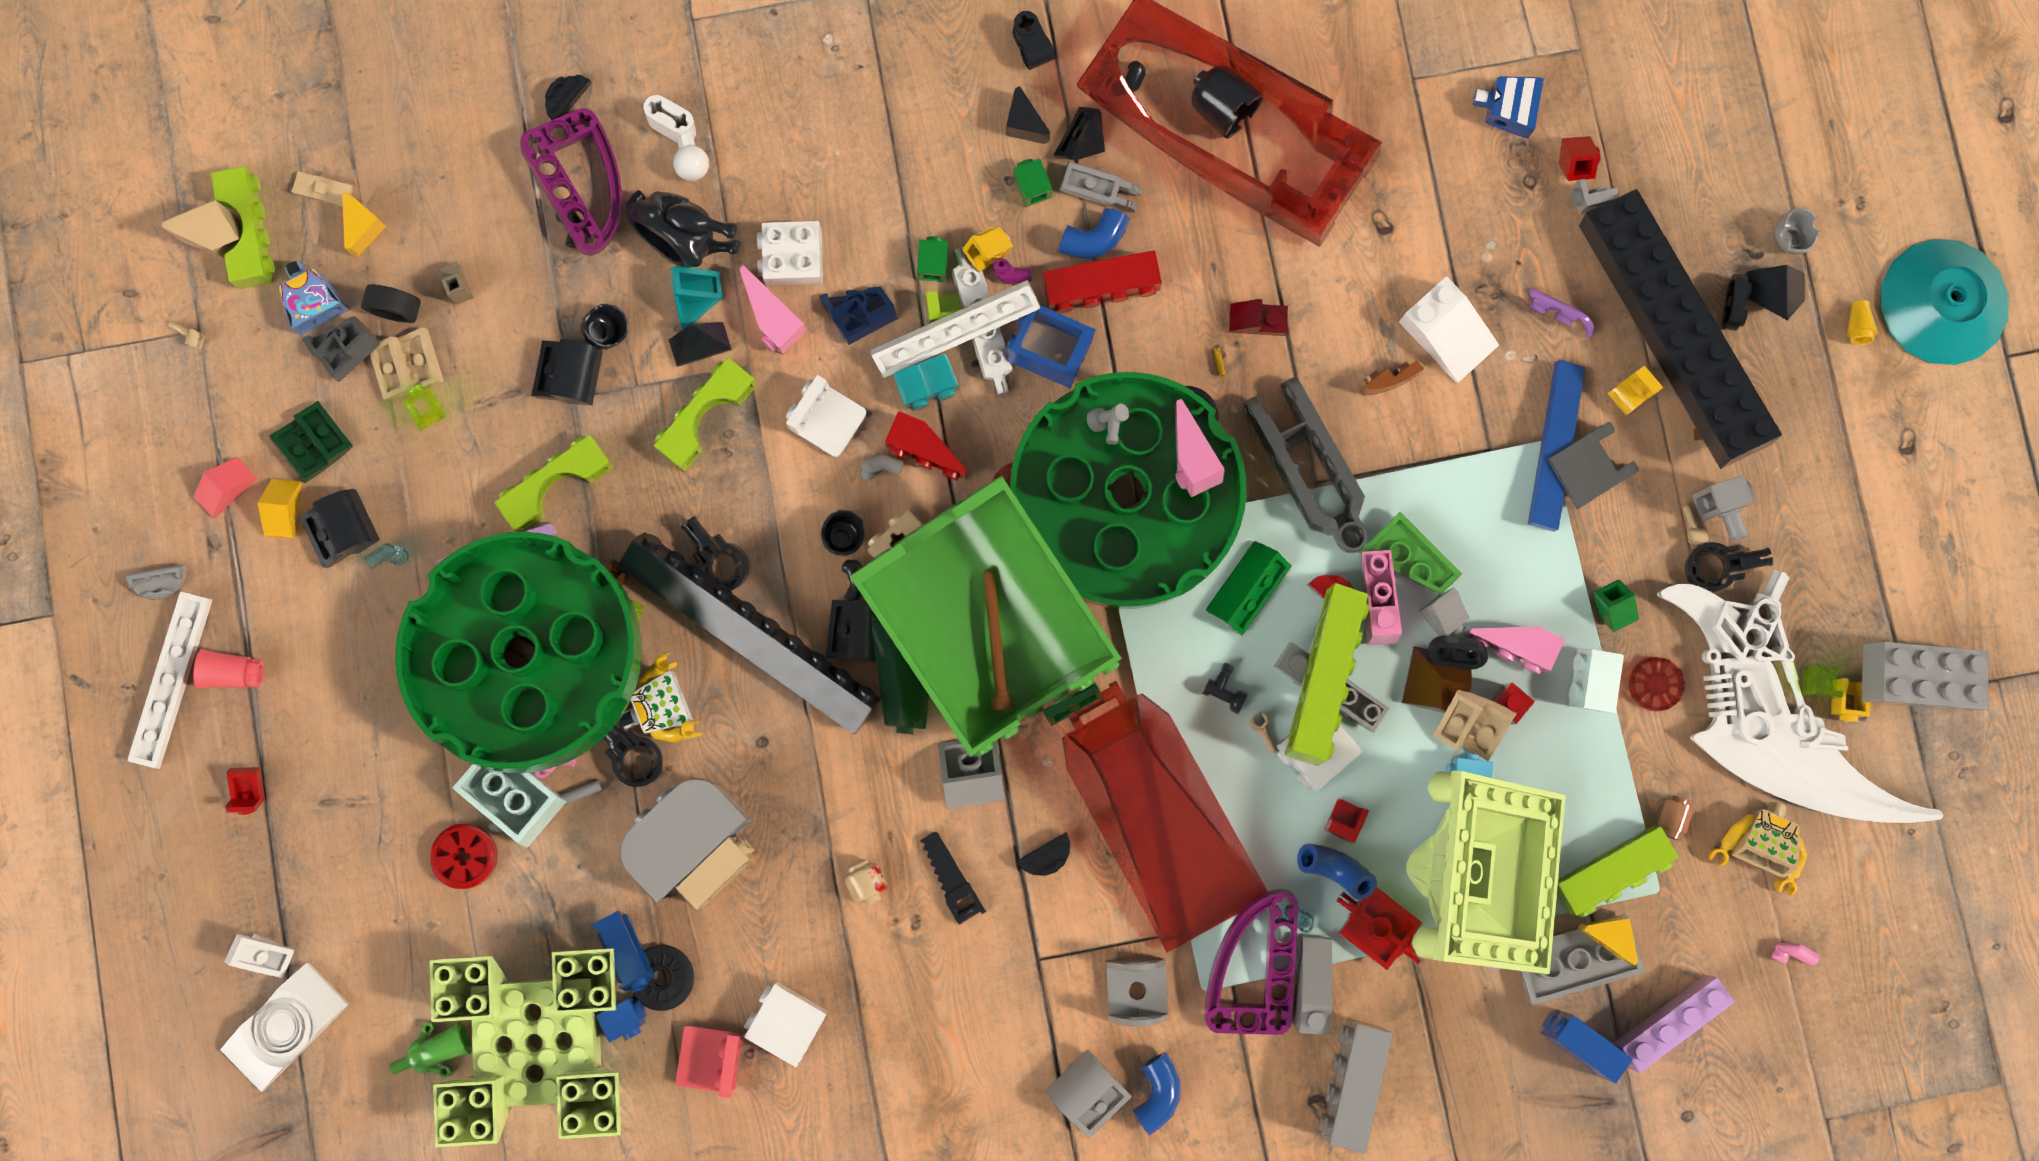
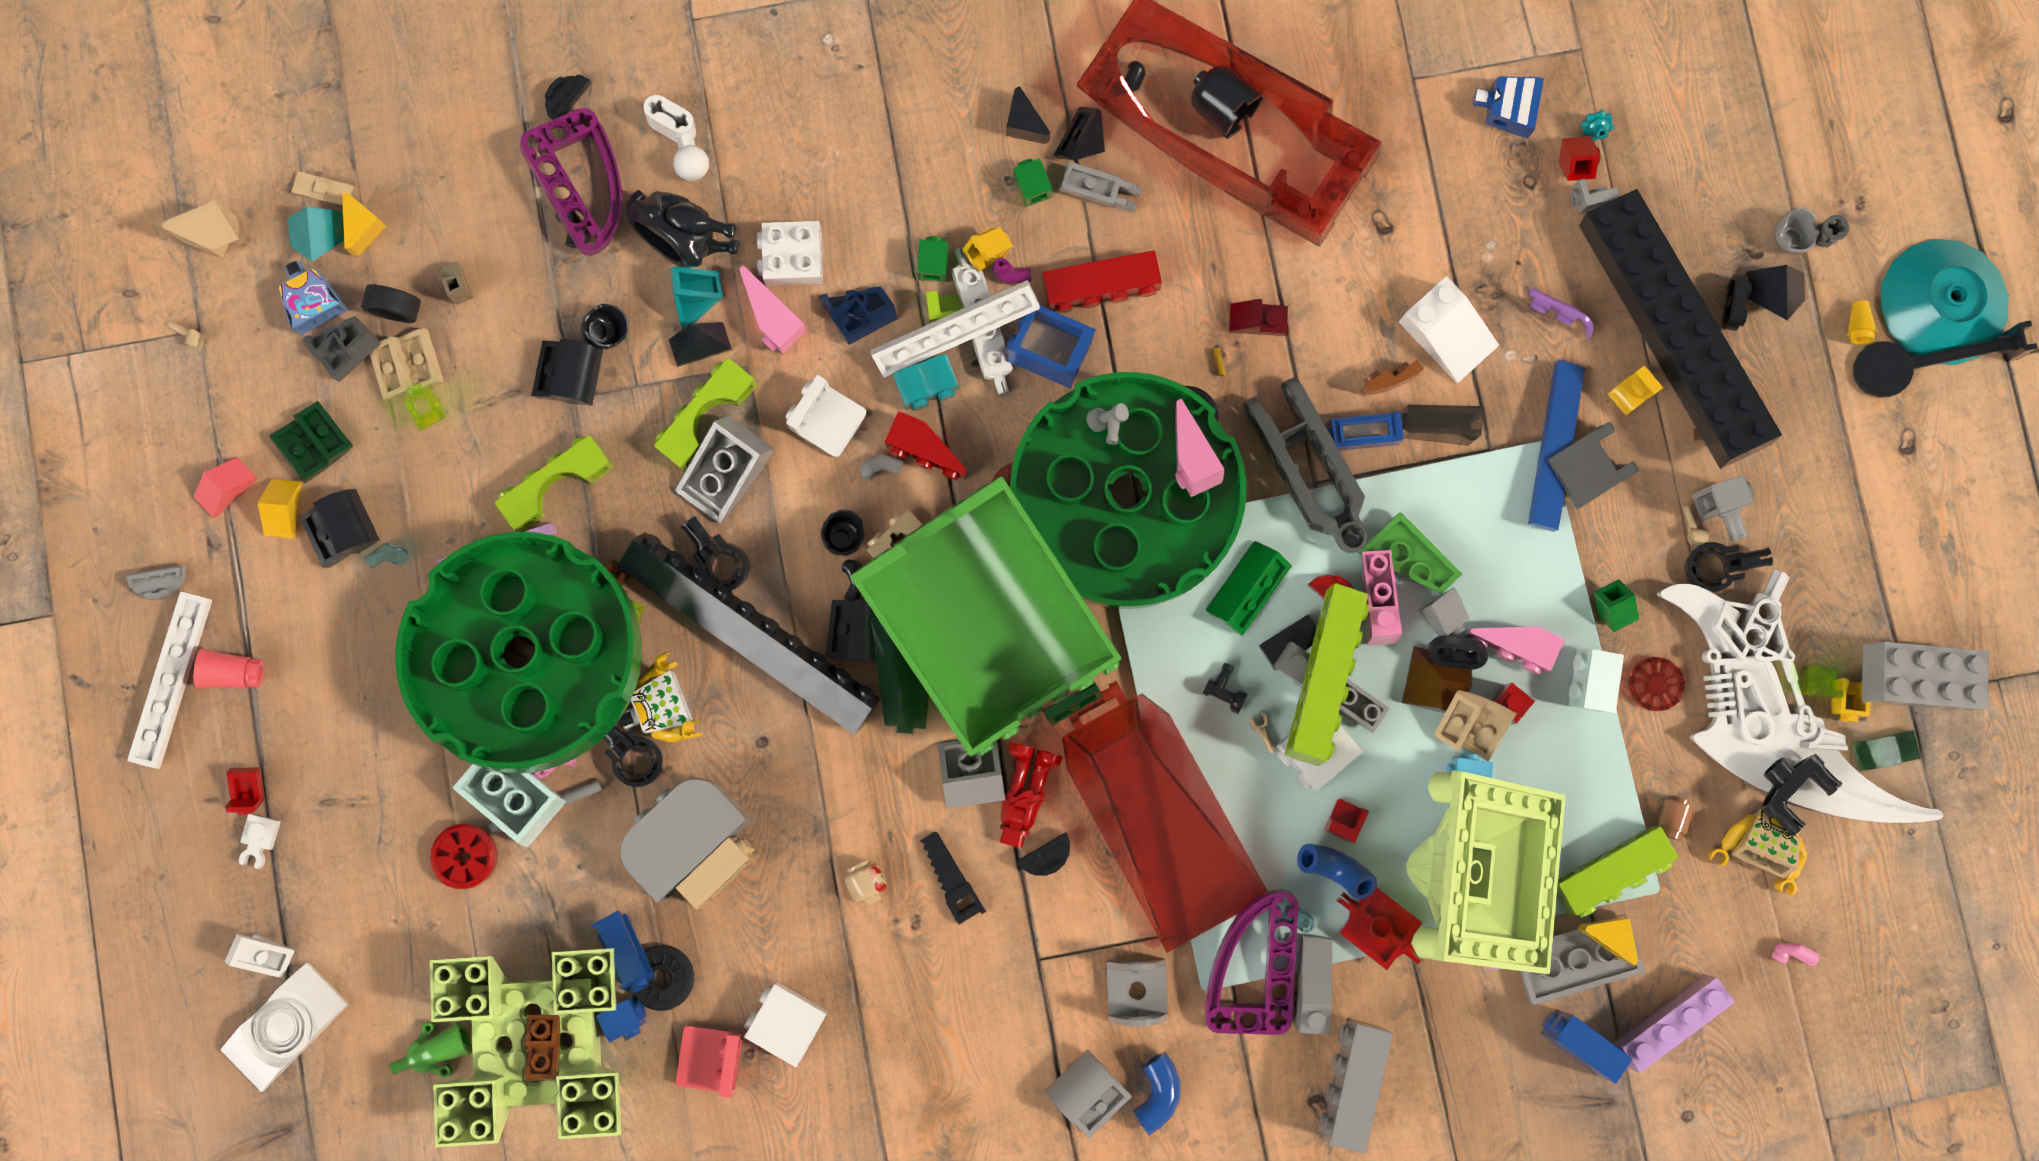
lime arch [211,166,275,289] -> none
dark orange piece [983,569,1015,710] -> none
black piece [1012,11,1056,71] -> none
blue cylinder [1057,208,1130,259] -> none
none -> white plate [239,814,281,869]
none -> teal slope [288,207,344,262]
none -> dark orange slope [525,1015,560,1081]
none -> light grey slope [675,416,774,524]
none -> red piece [1000,742,1063,848]
none -> black plate [1259,614,1317,670]
none -> blue window [1326,412,1404,451]
none -> clear smoke slope [1400,404,1484,446]
none -> teal plant [1581,109,1614,142]
none -> black connector [1761,753,1843,836]
none -> dark grey bush [1815,215,1849,248]
none -> black piece [1853,320,2038,398]
none -> clear green slope [1853,730,1921,771]

